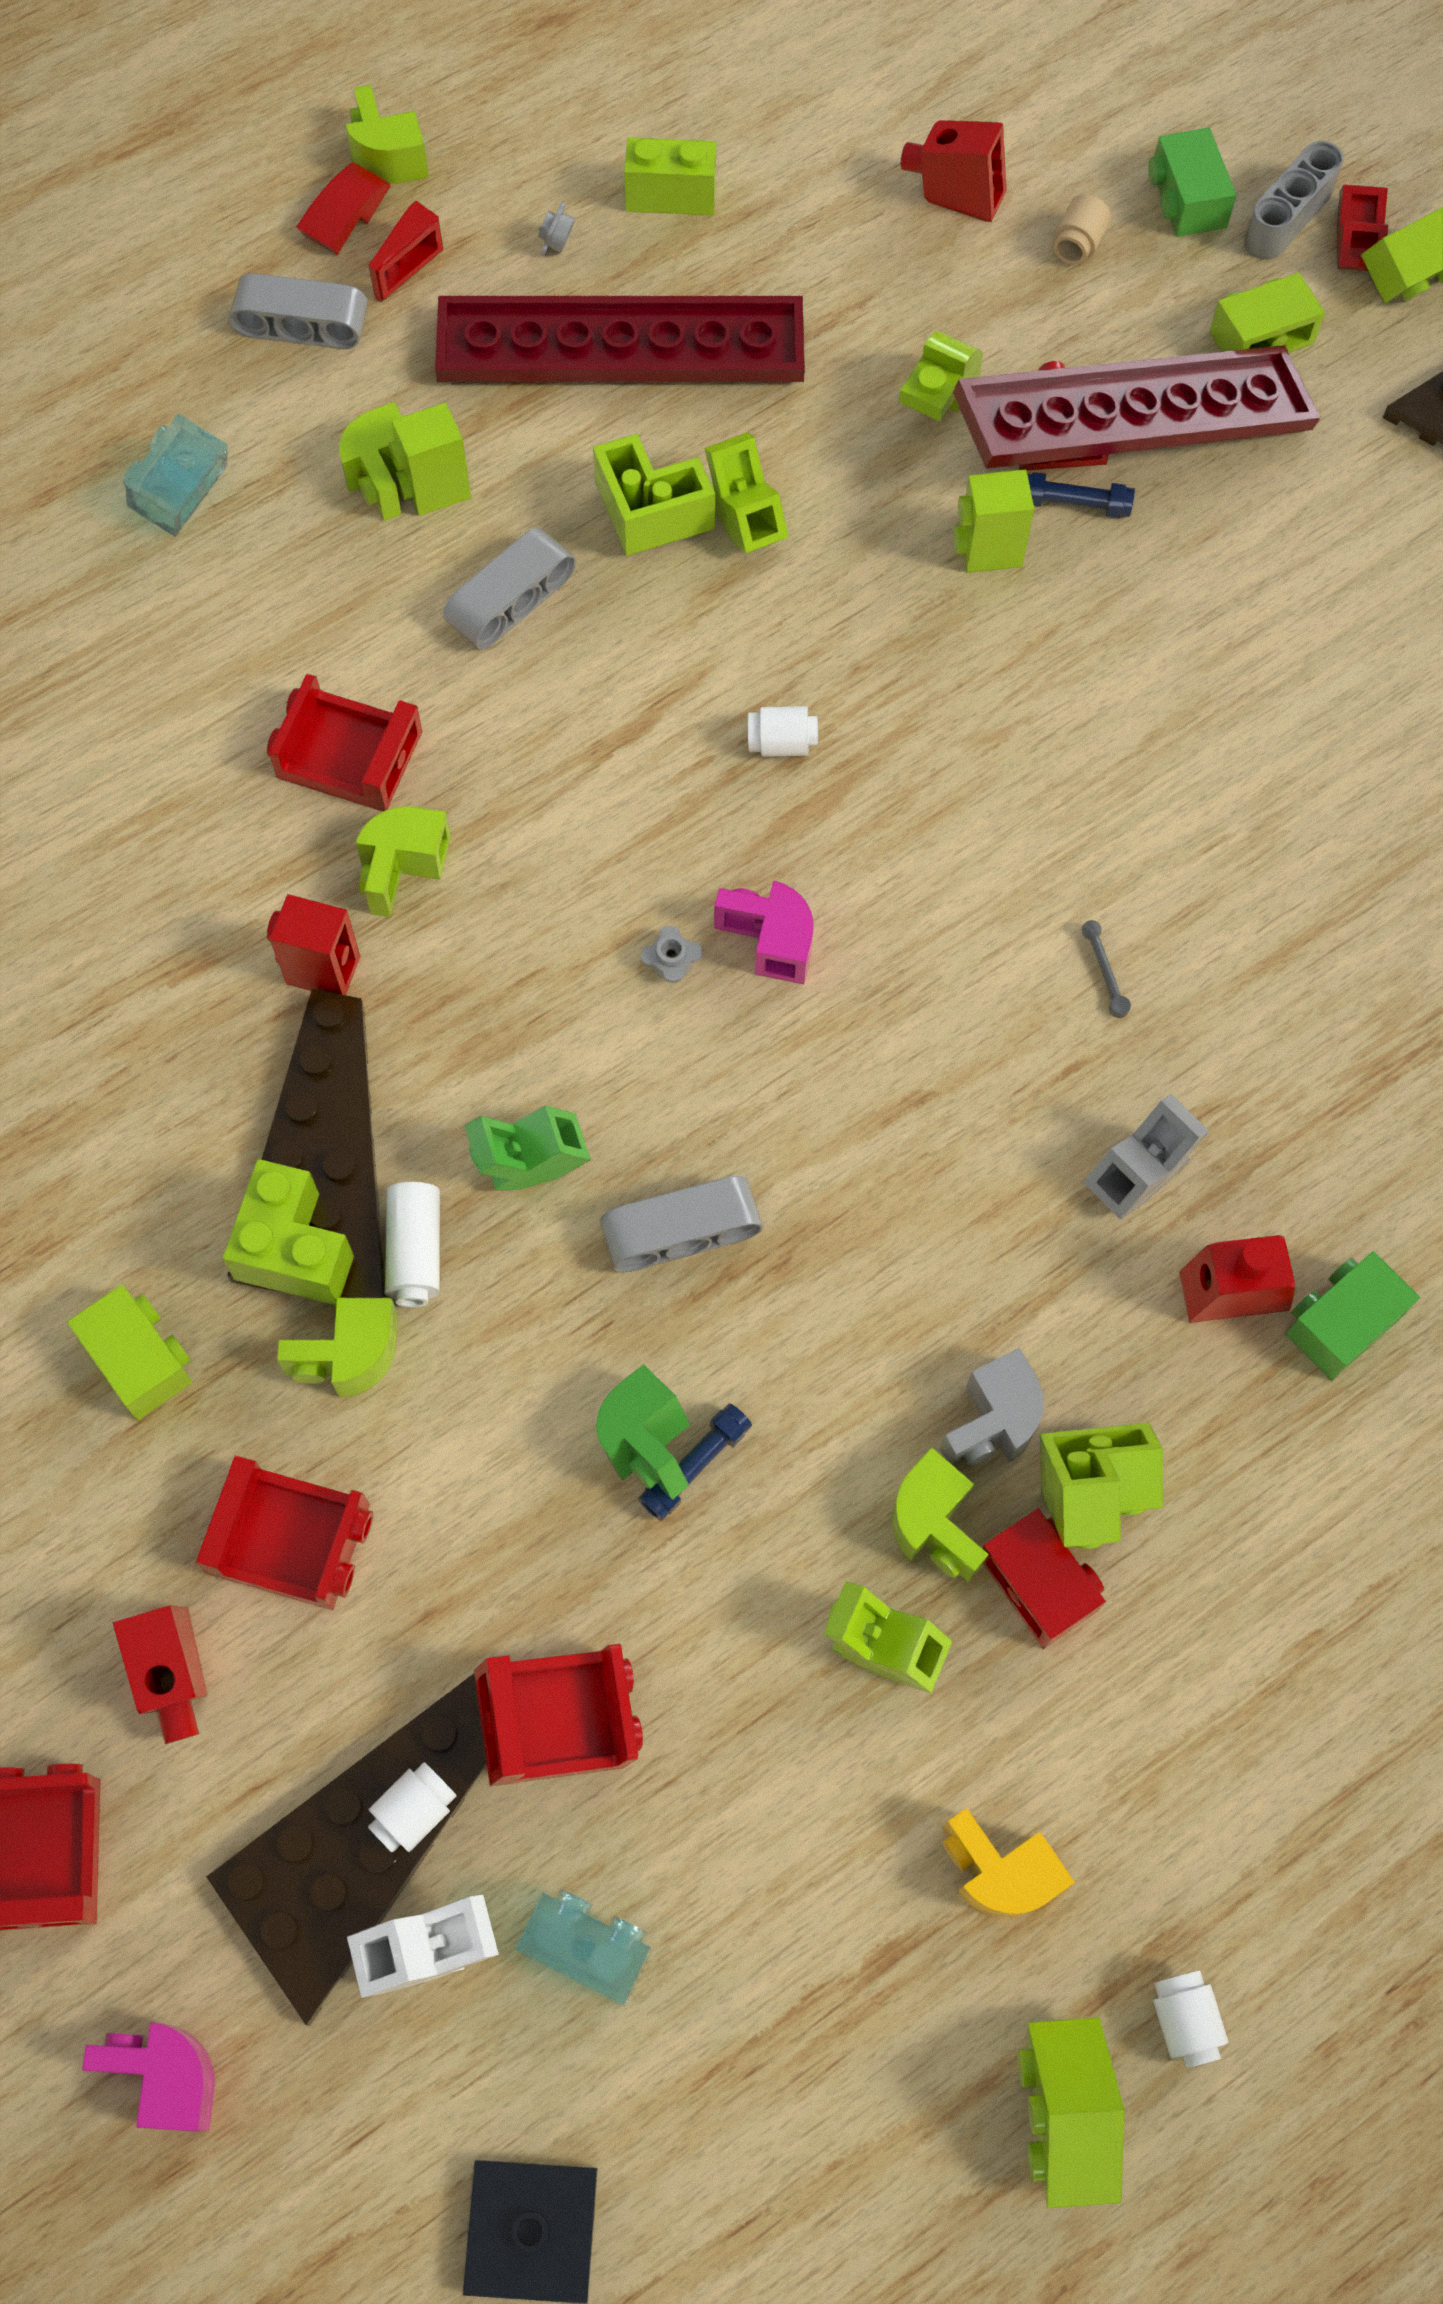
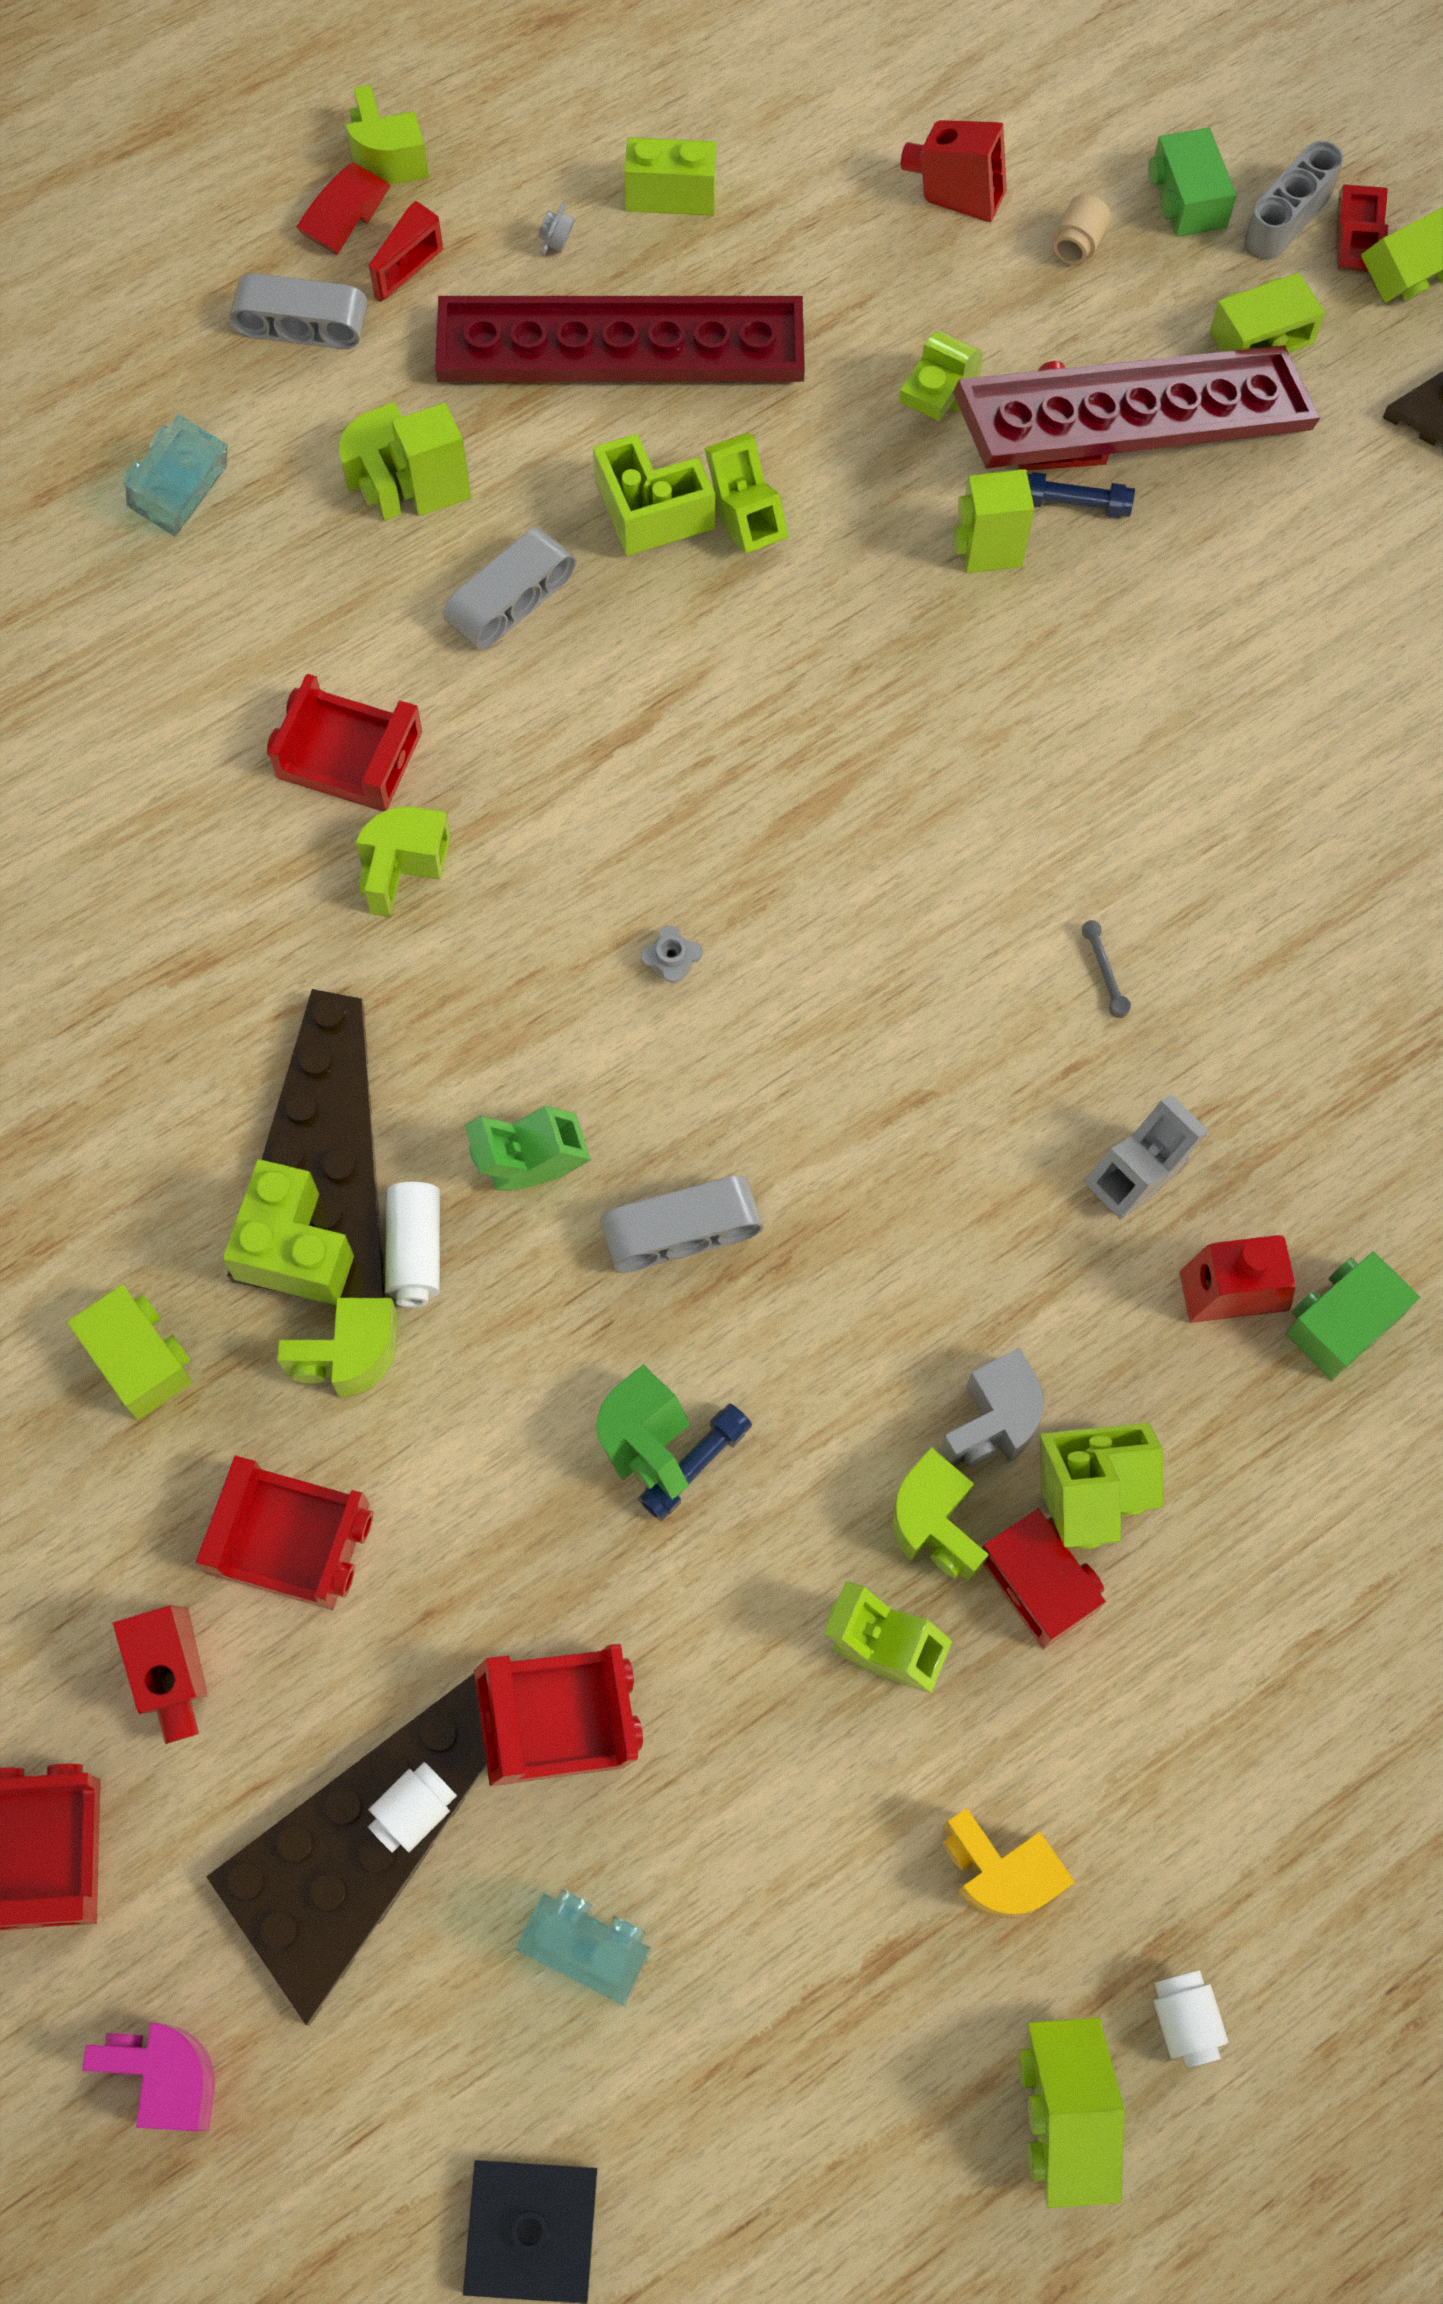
red brick [267,894,361,995] -> none
white brick [347,1895,499,1998] -> none
dark pink brick [714,880,814,985] -> none
white brick [748,706,818,757] -> none

